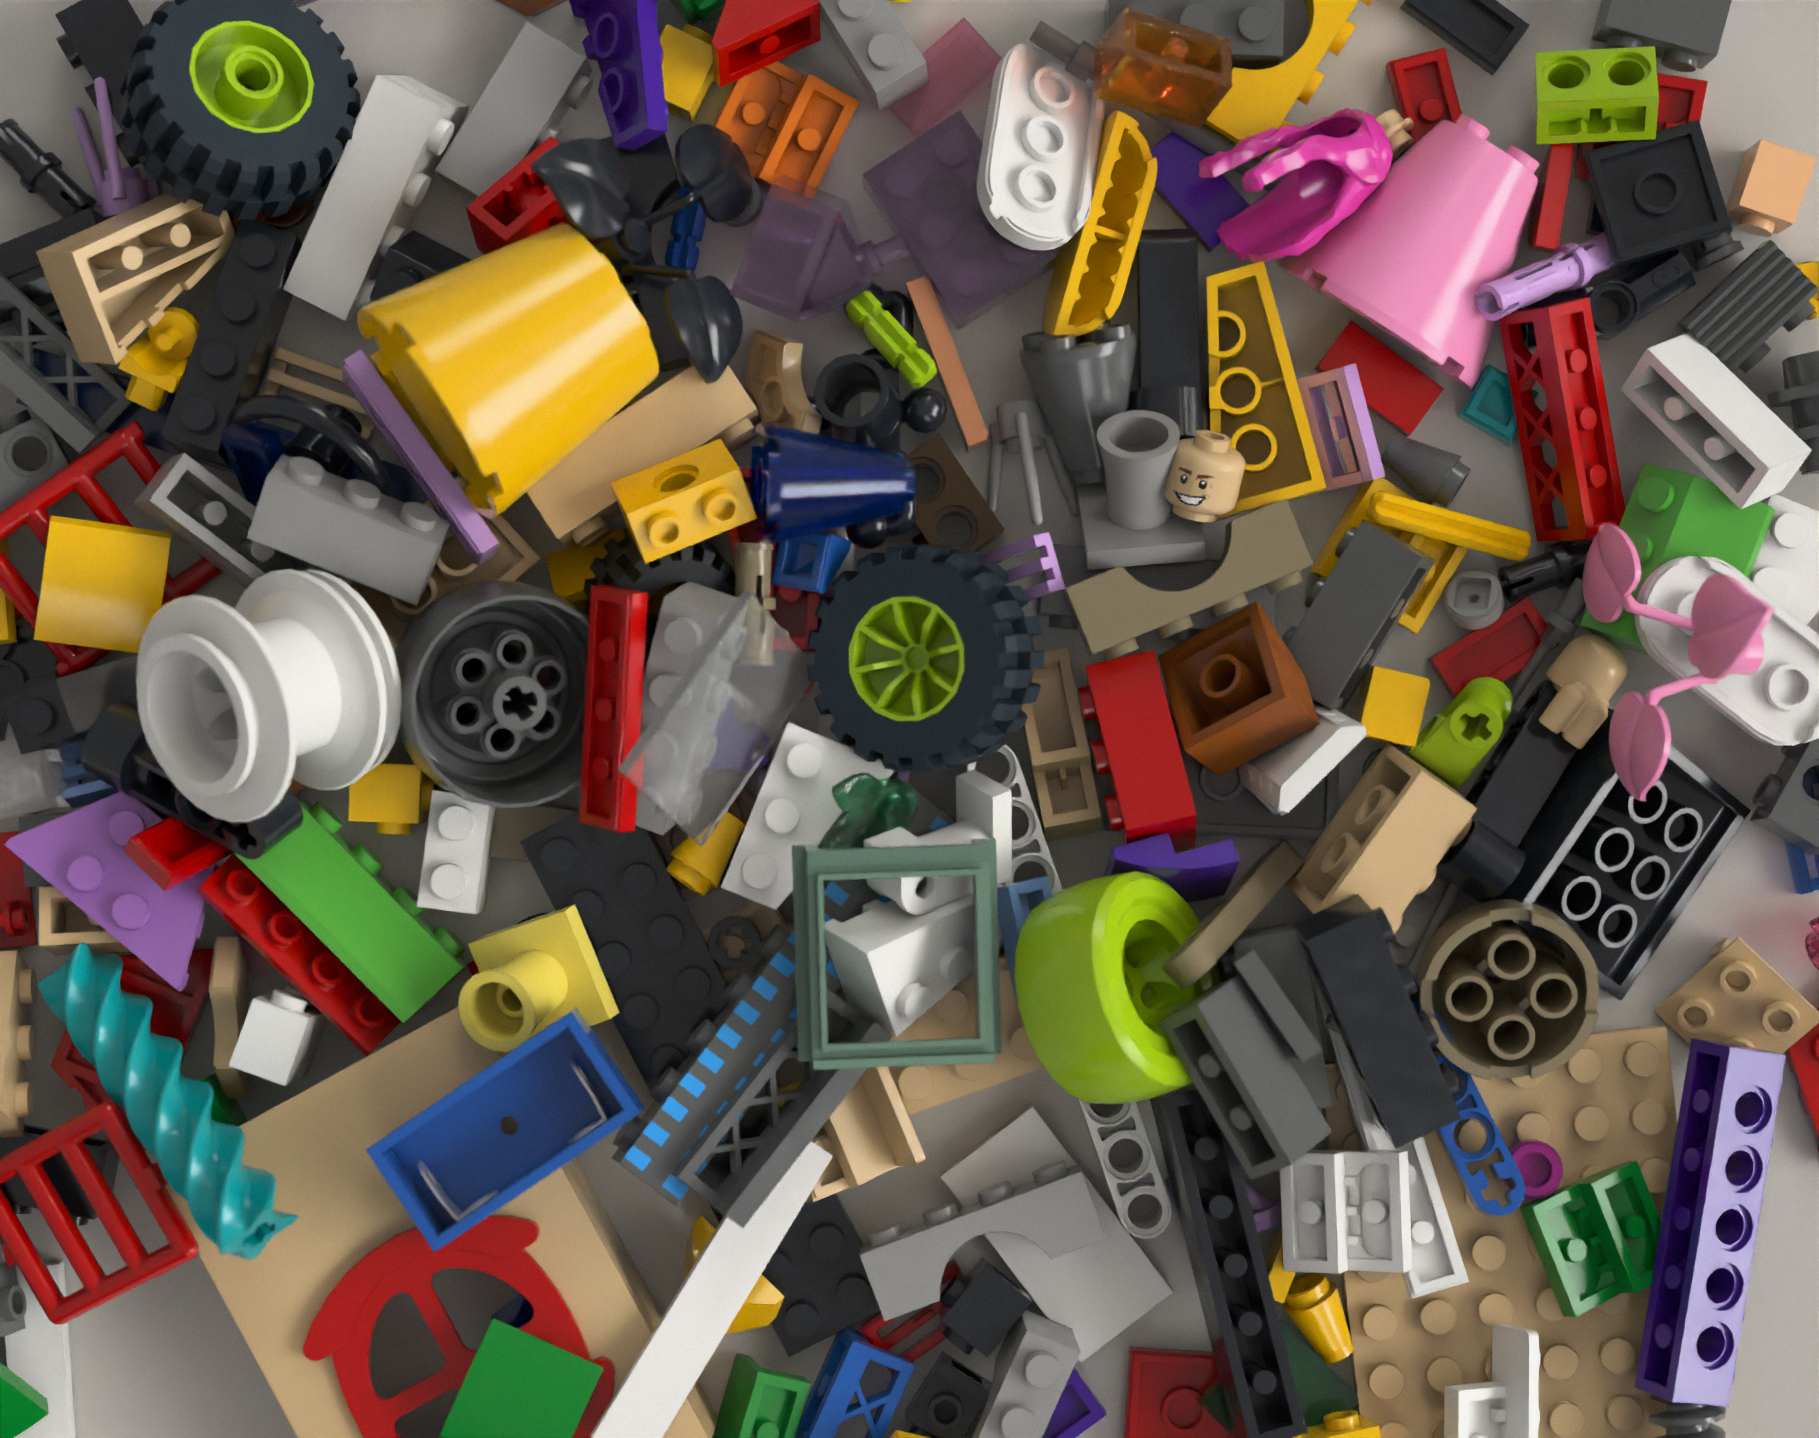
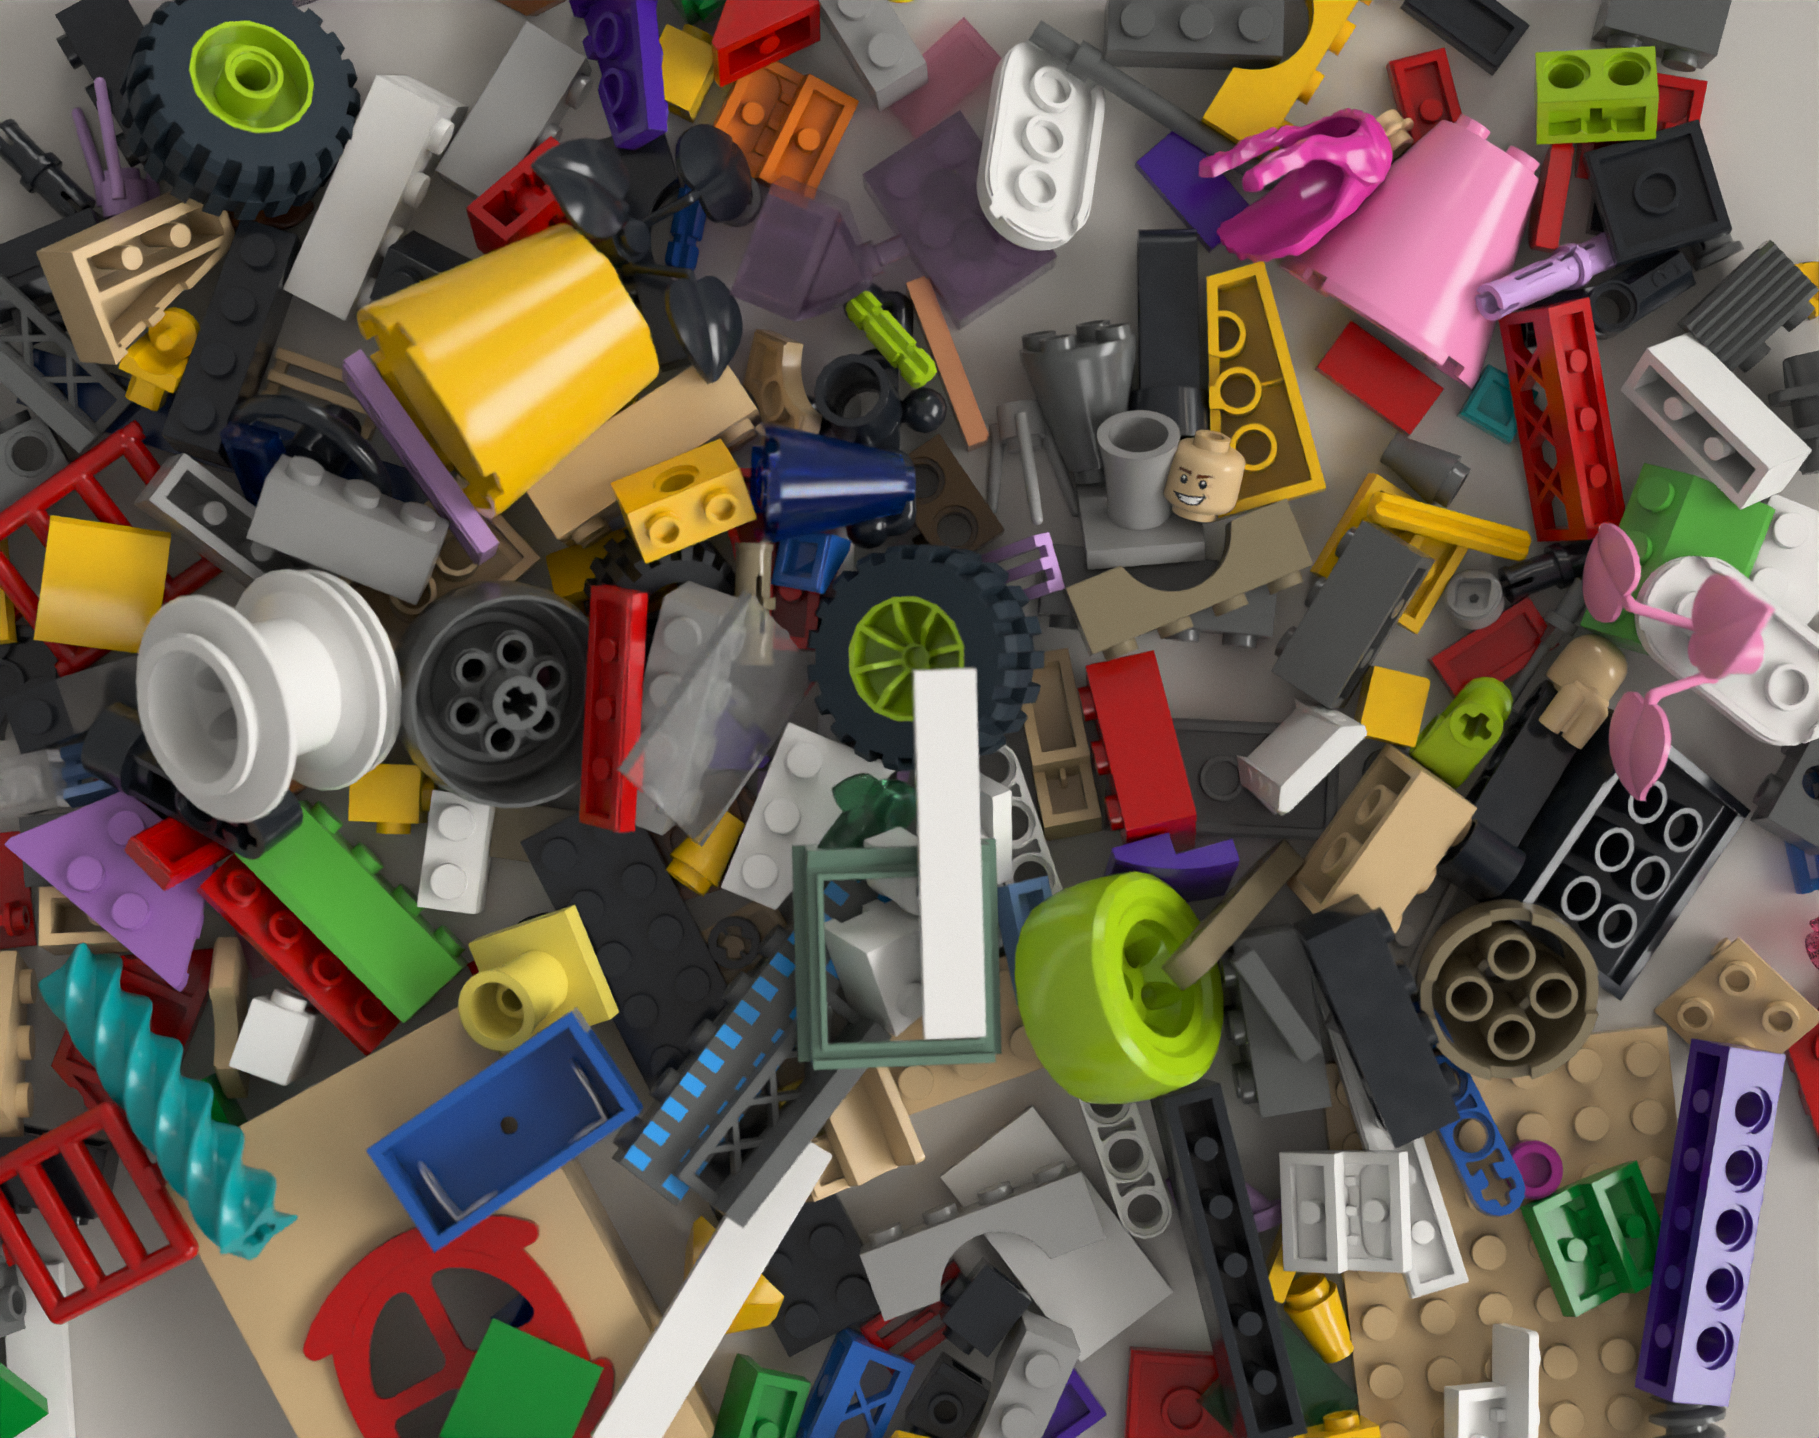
yellow brick [1043,110,1157,337] -> none
clear orange brick [1094,8,1232,128] -> none
dark orange slope [1158,602,1320,776] -> none
dark grey brick [1158,974,1332,1180] -> none
tile [1297,363,1386,491] -> none
light nougat brick [1726,139,1817,237] -> none
none -> white tile [912,668,986,1040]

